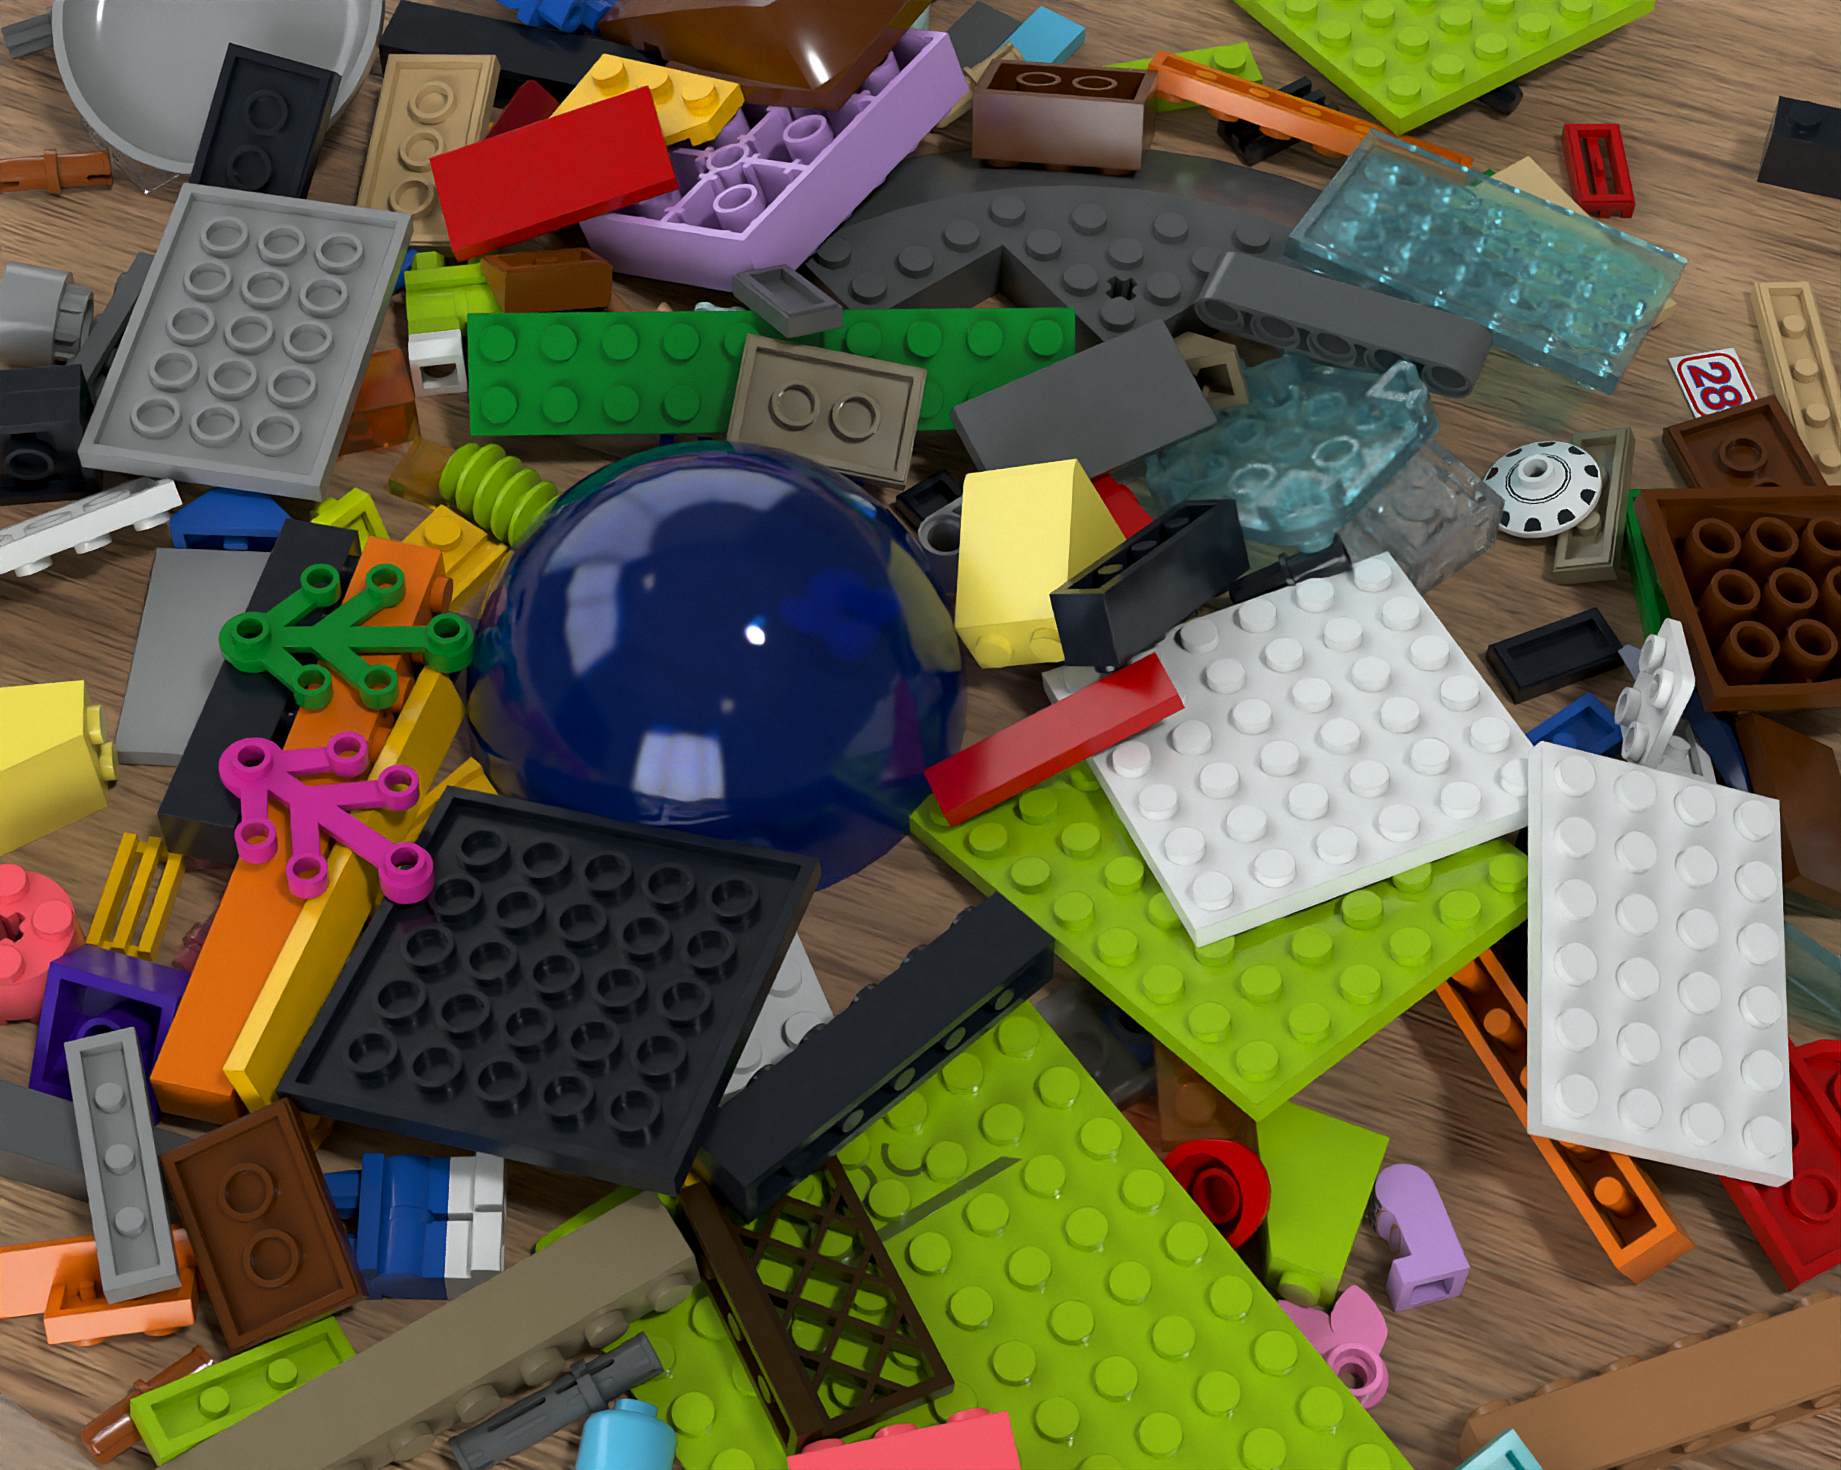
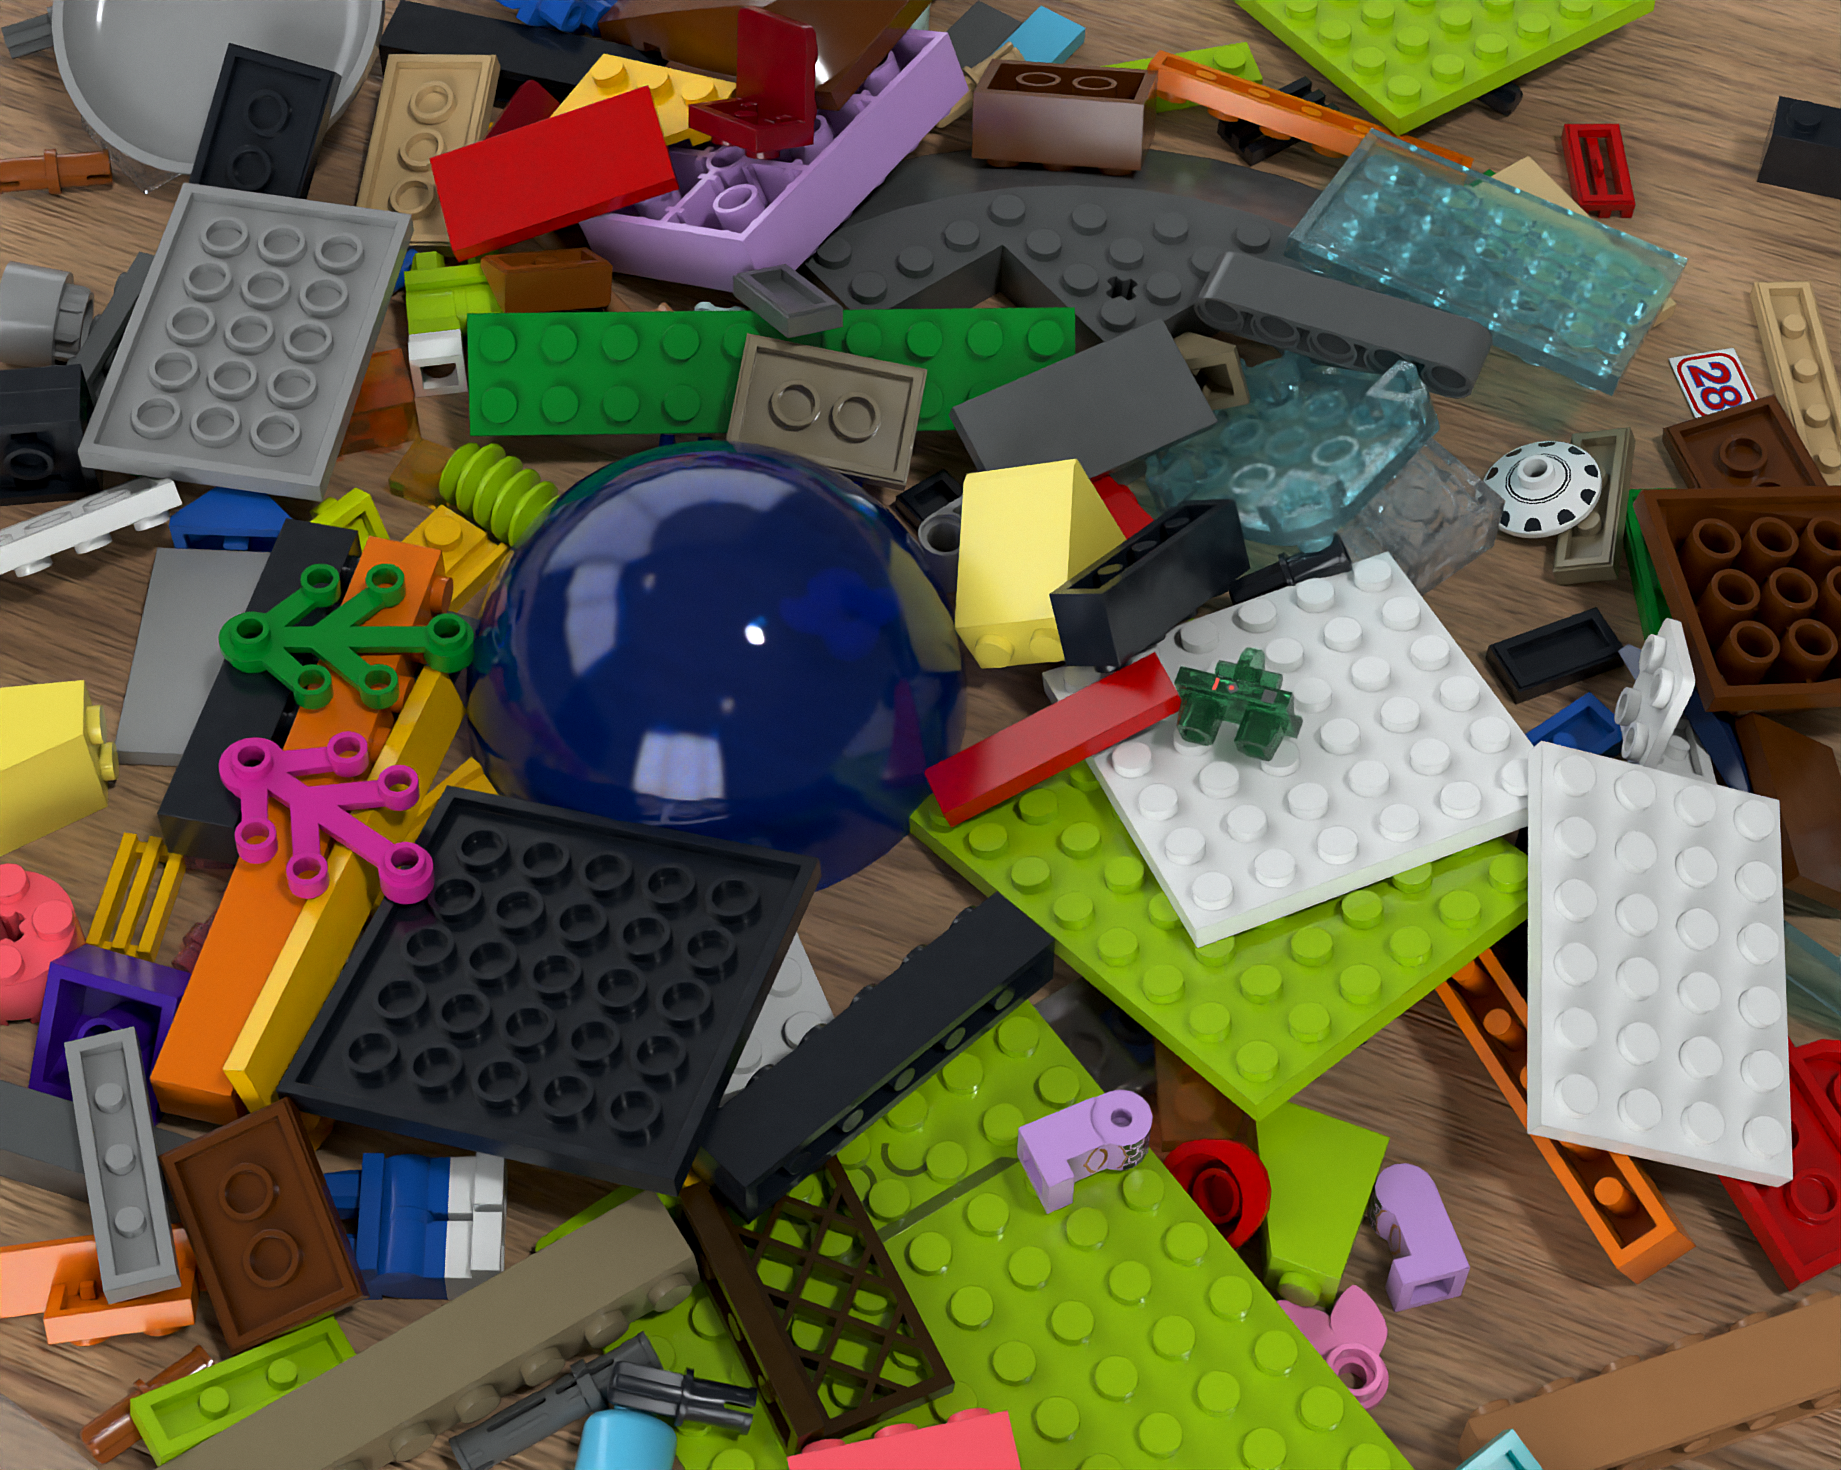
none -> black axle [607,1360,758,1436]
none -> dark red bracket [688,6,818,159]
none -> lavender leg [1017,1090,1153,1214]
none -> clear green hips [1174,647,1303,761]

